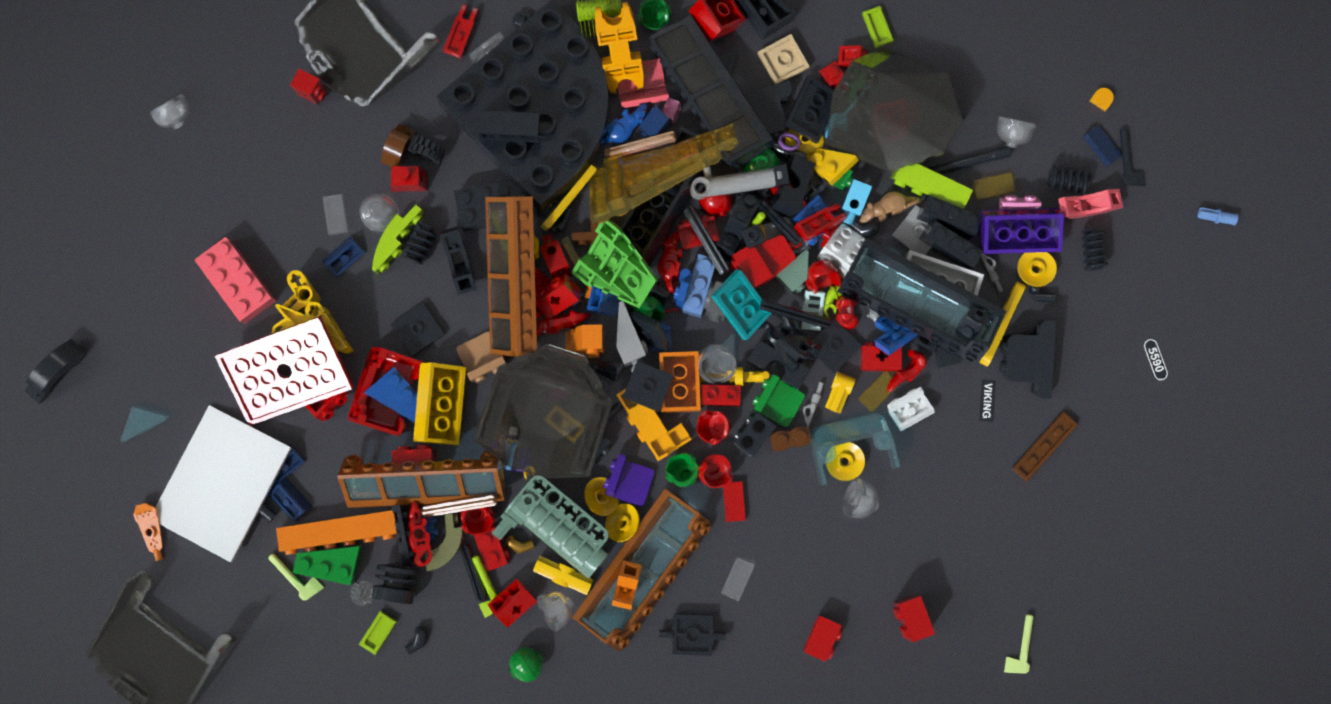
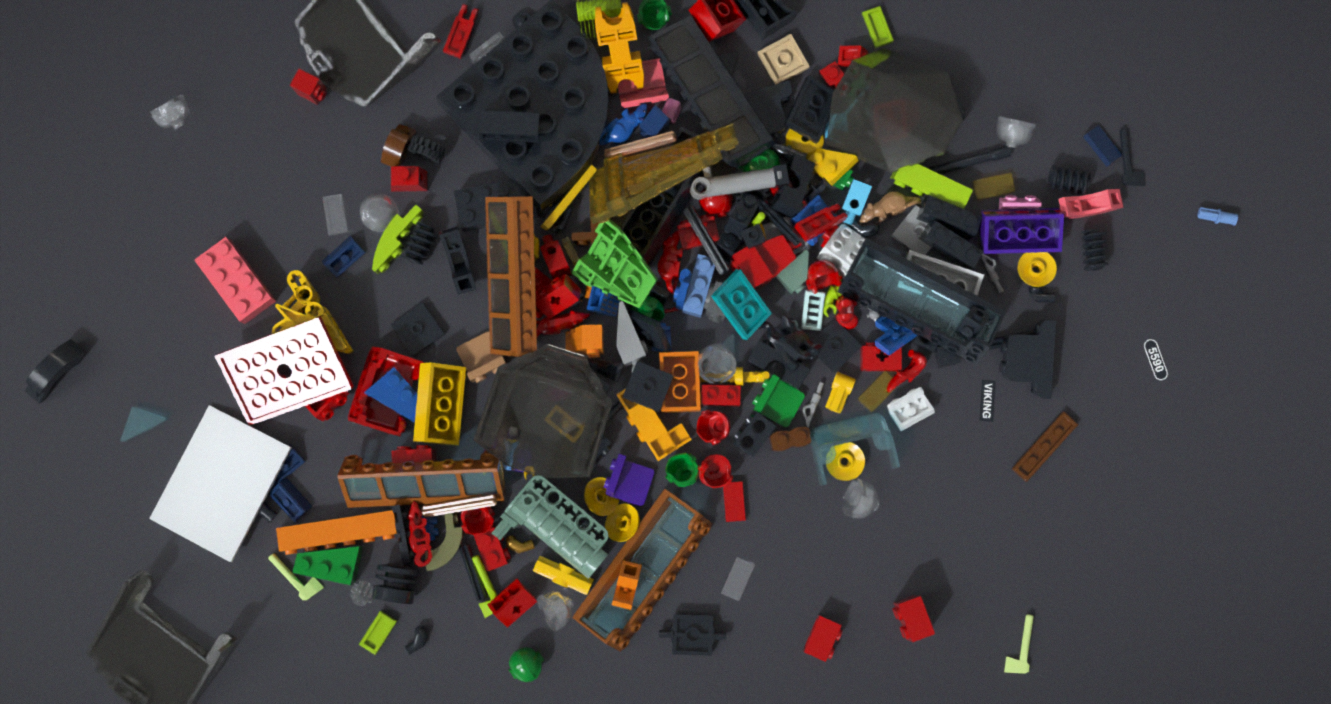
orange piece [133,503,163,561] -> none
black axle [760,299,831,329] -> none
medium lavender piece [778,133,800,151] -> none
yellow beam [979,281,1026,366] -> none
light orange tile [1089,88,1114,111] -> none

